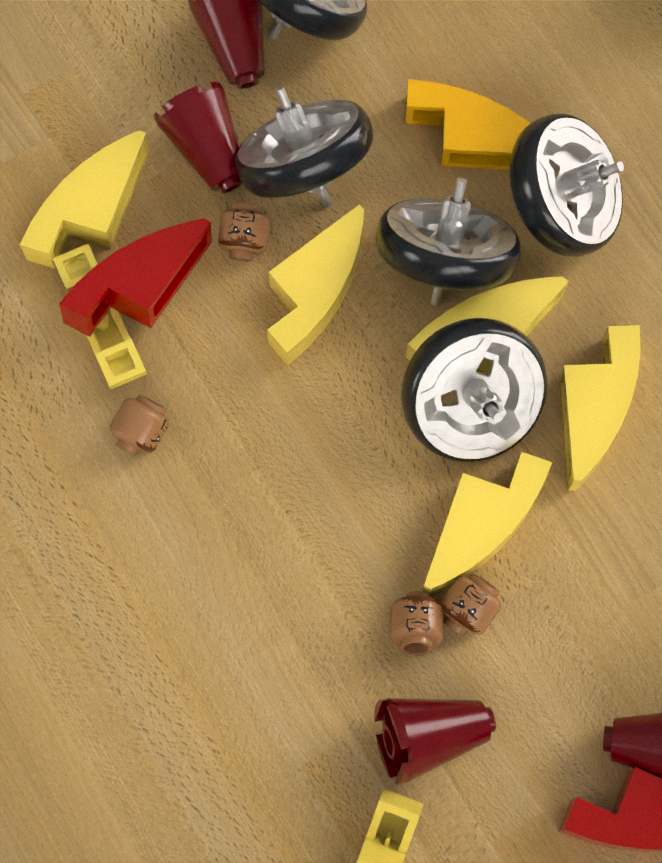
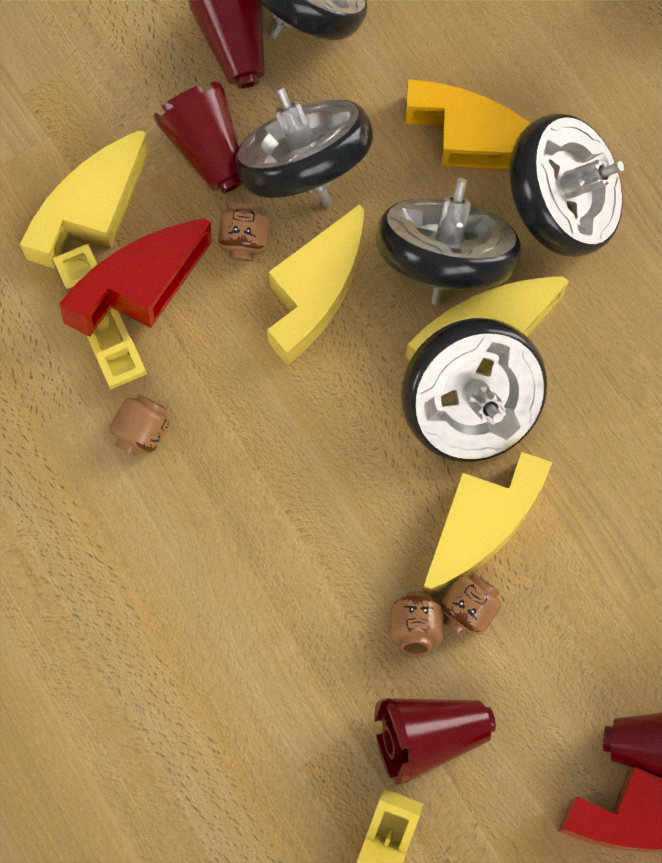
light yellow slope [559,325,641,491] -> none

